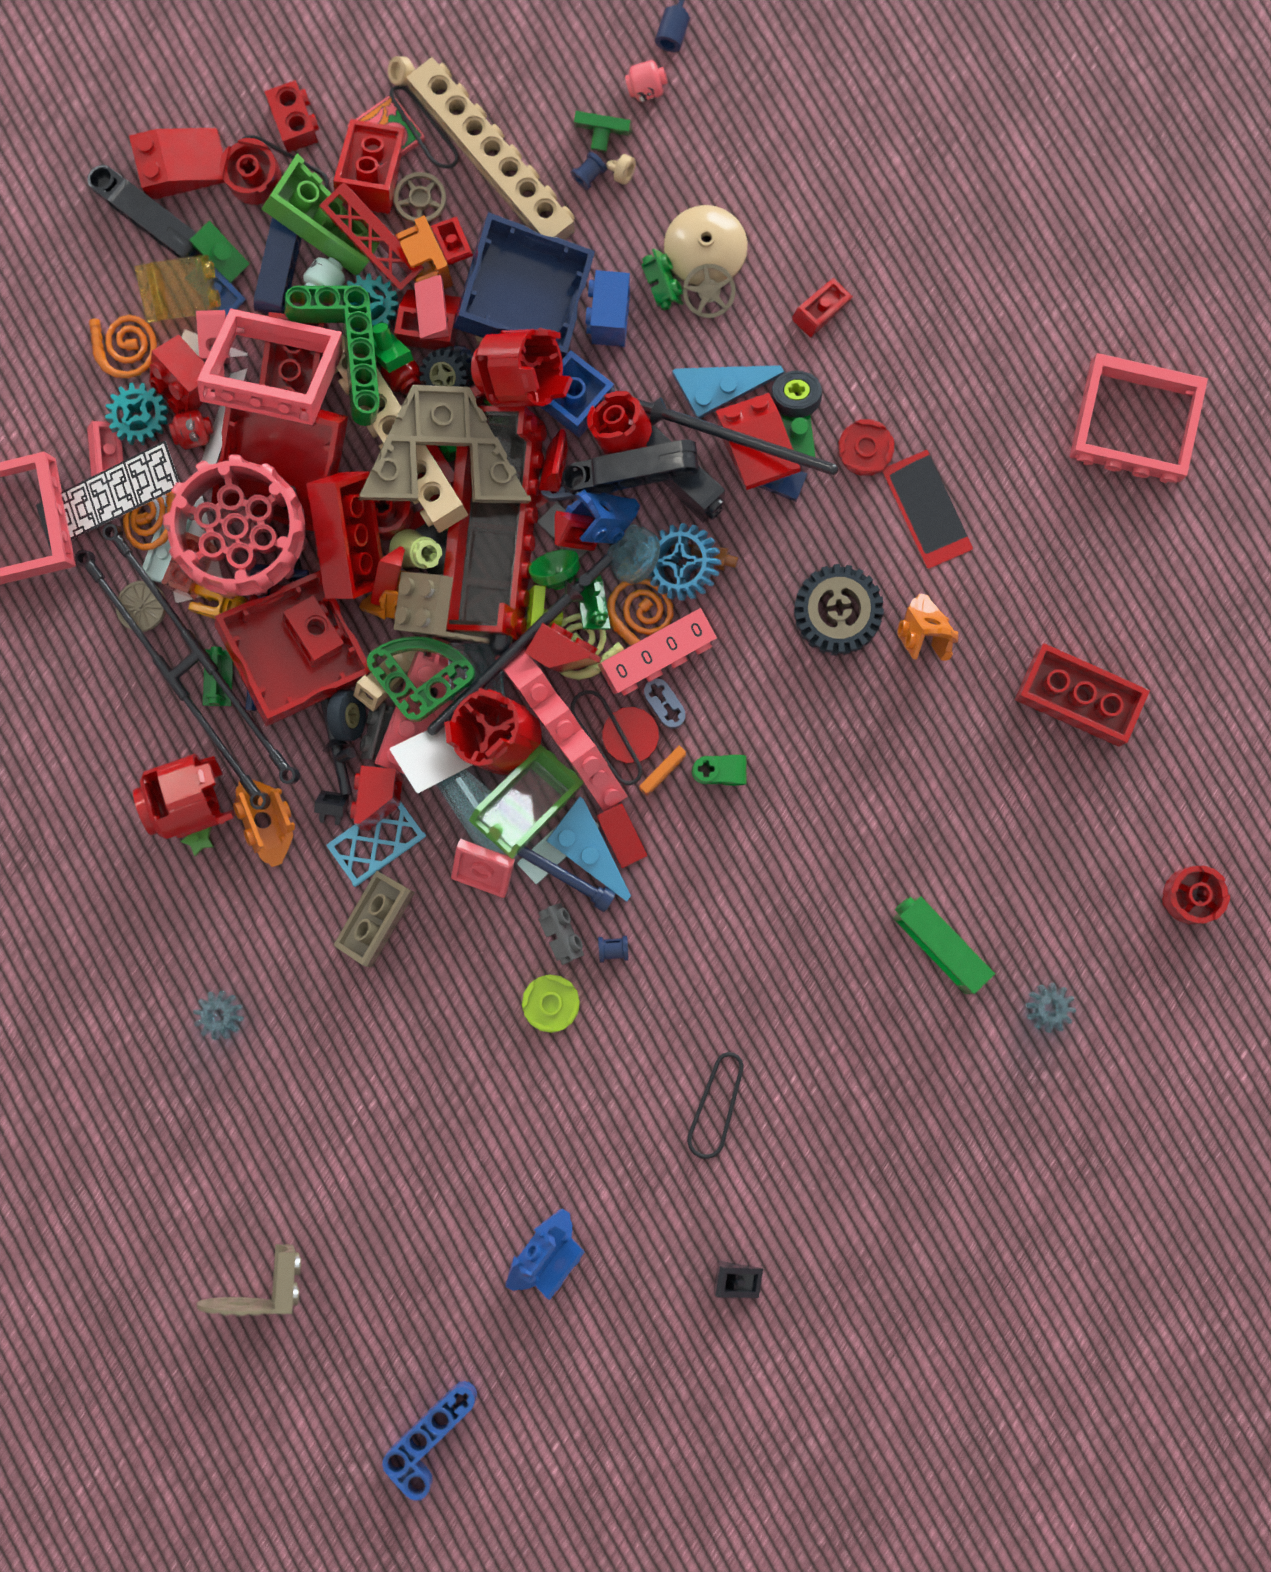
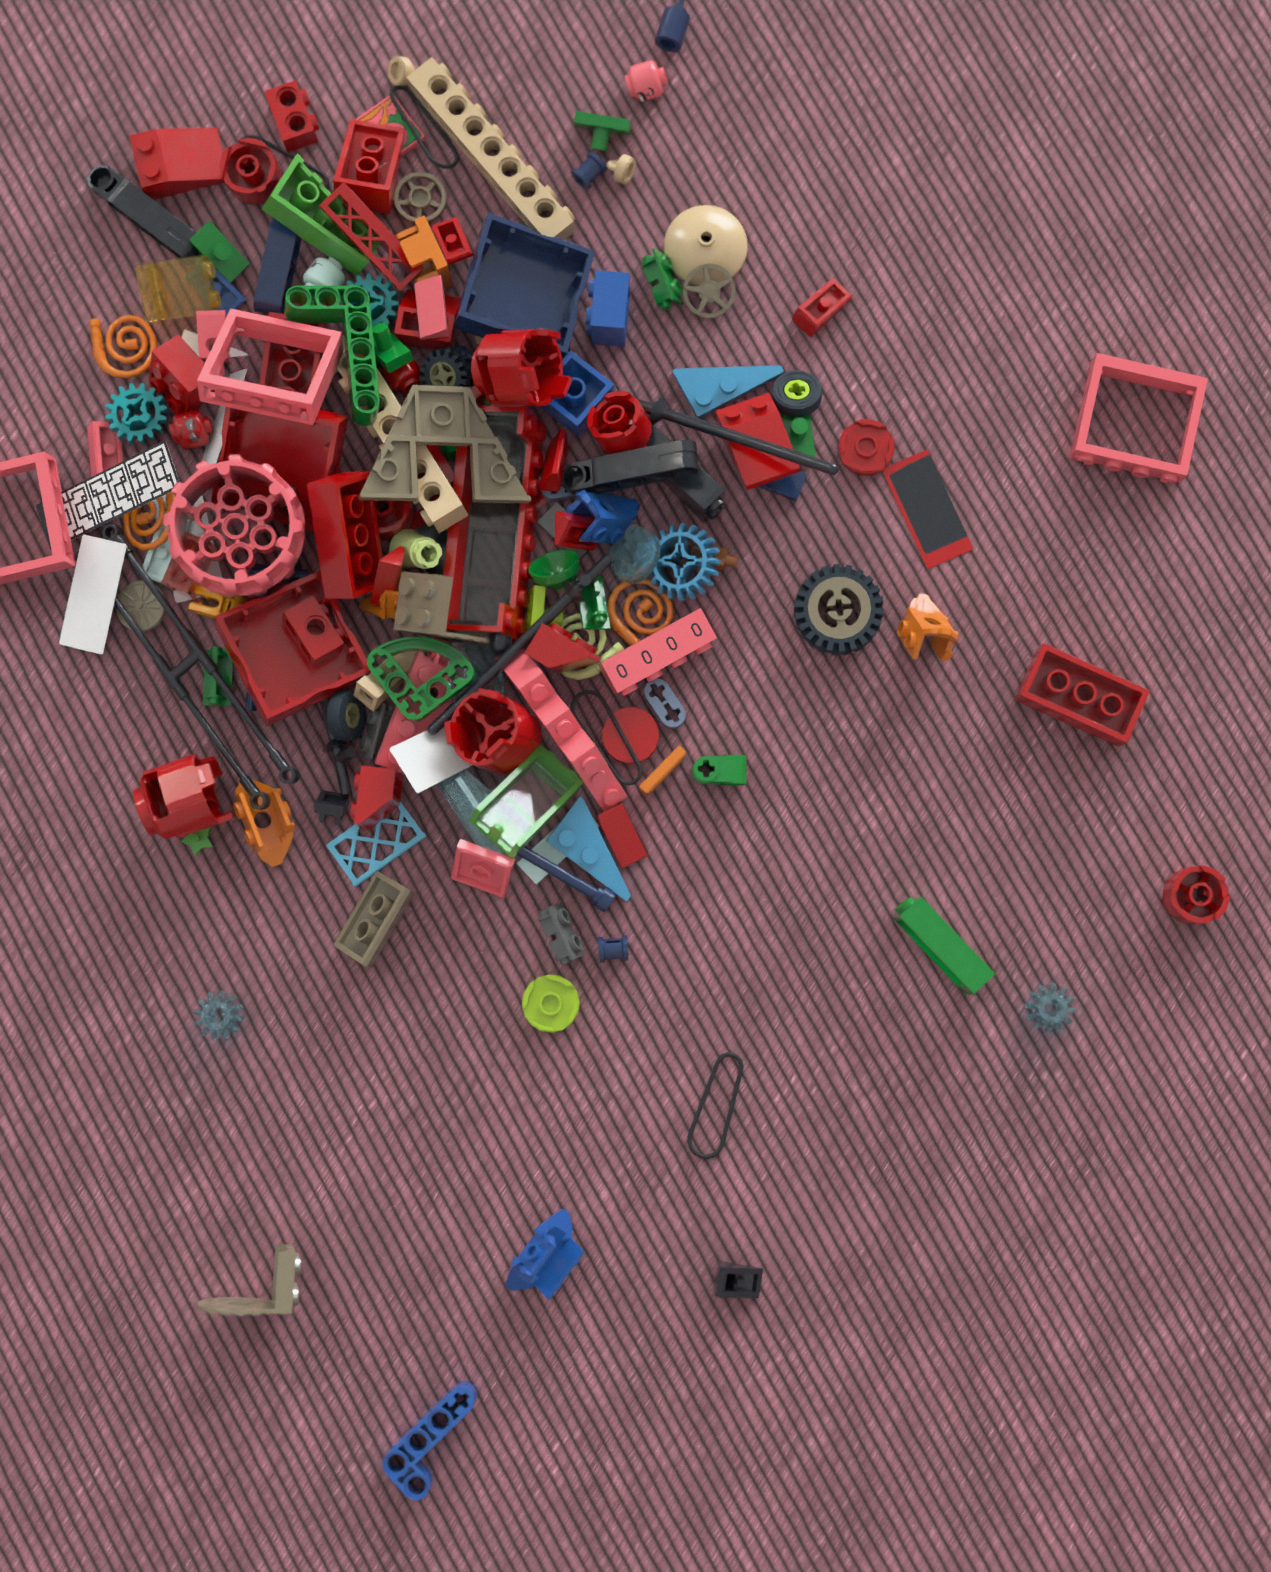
none -> white sticker [59,535,127,654]

